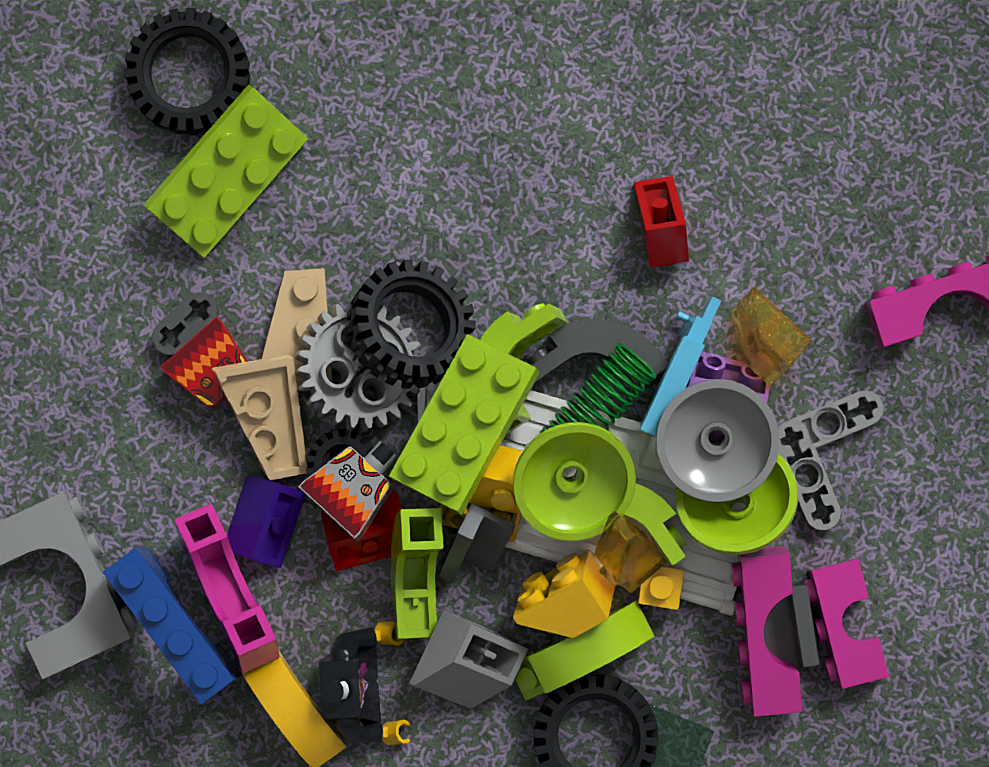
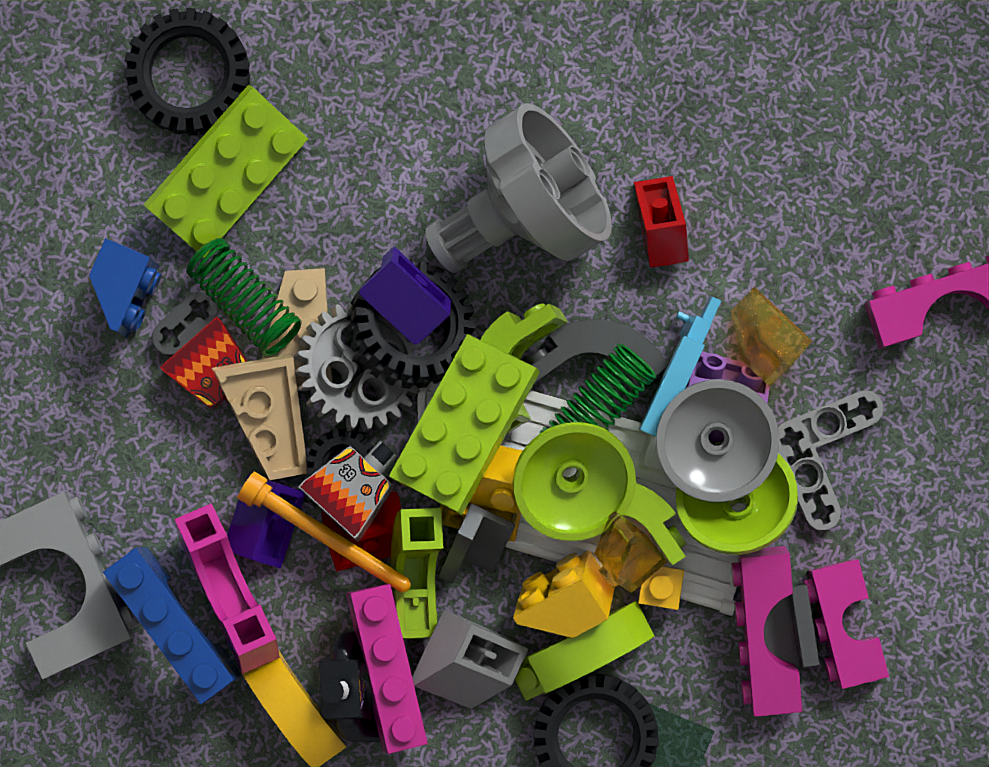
none -> blue slope [89,238,162,338]
none -> green piece [186,238,302,356]
none -> light orange piece [237,471,411,592]
none -> dark pink arch [346,584,428,754]
none -> dark purple panel [359,246,452,345]
none -> light grey piece [426,103,612,273]

